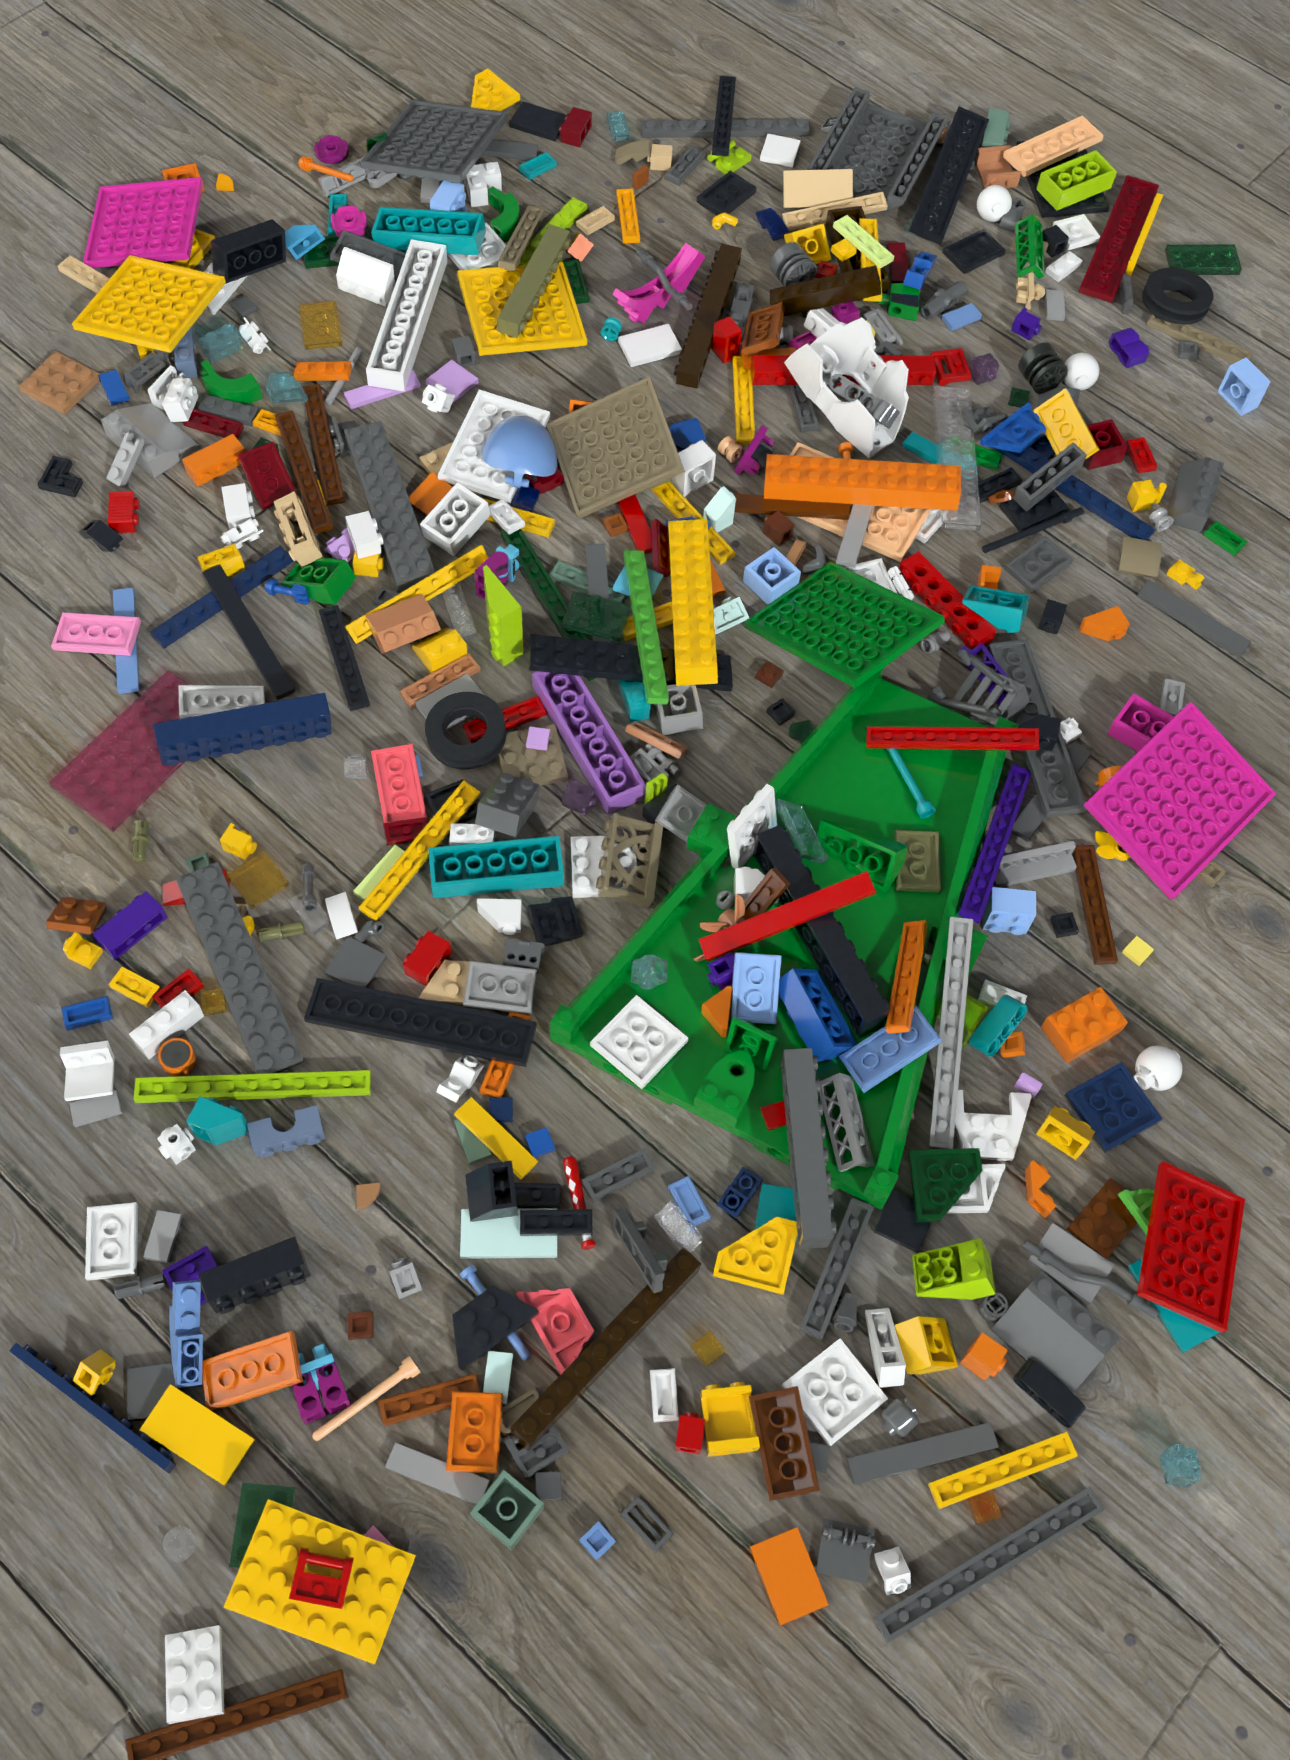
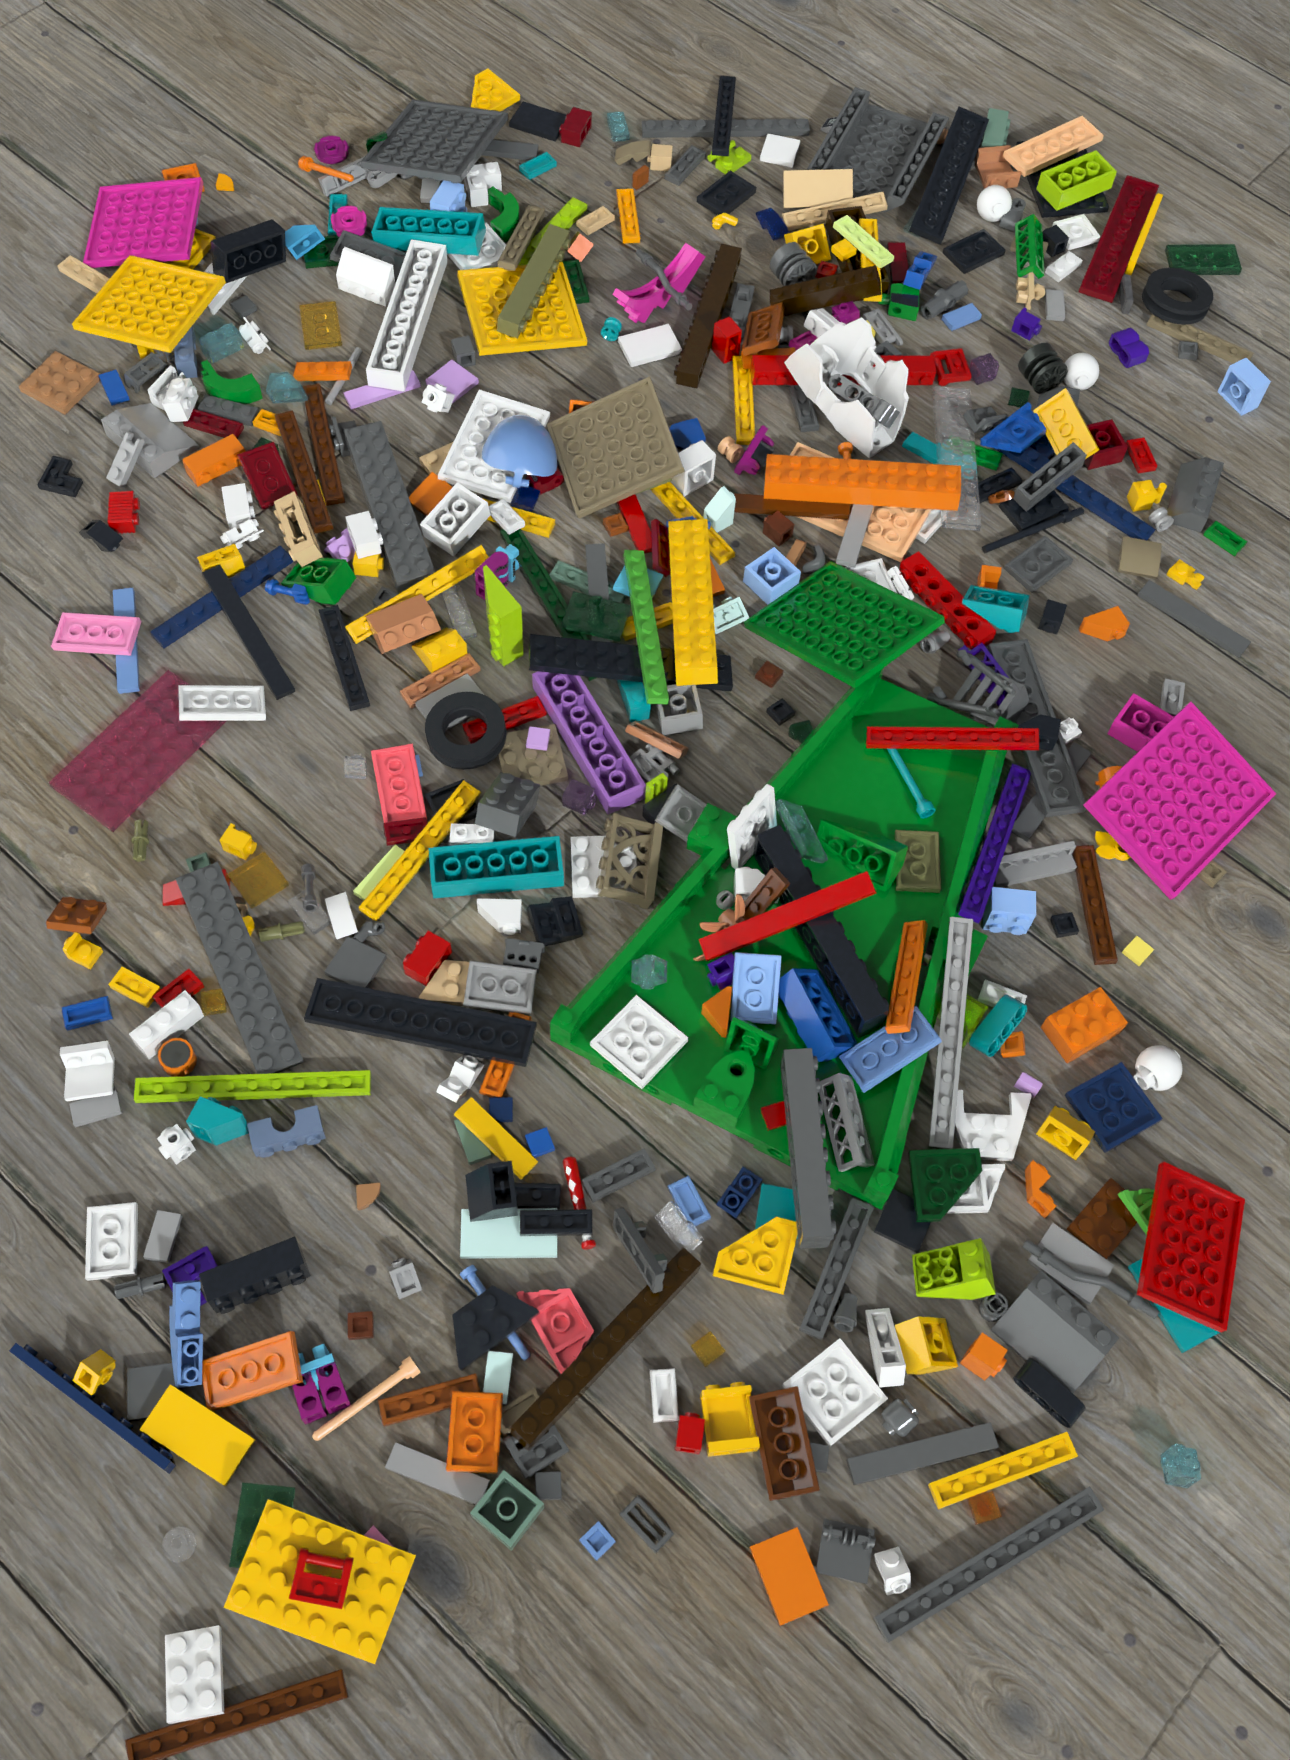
dark purple brick [93,891,168,960] -> none
dark blue brick [153,693,331,766] -> none

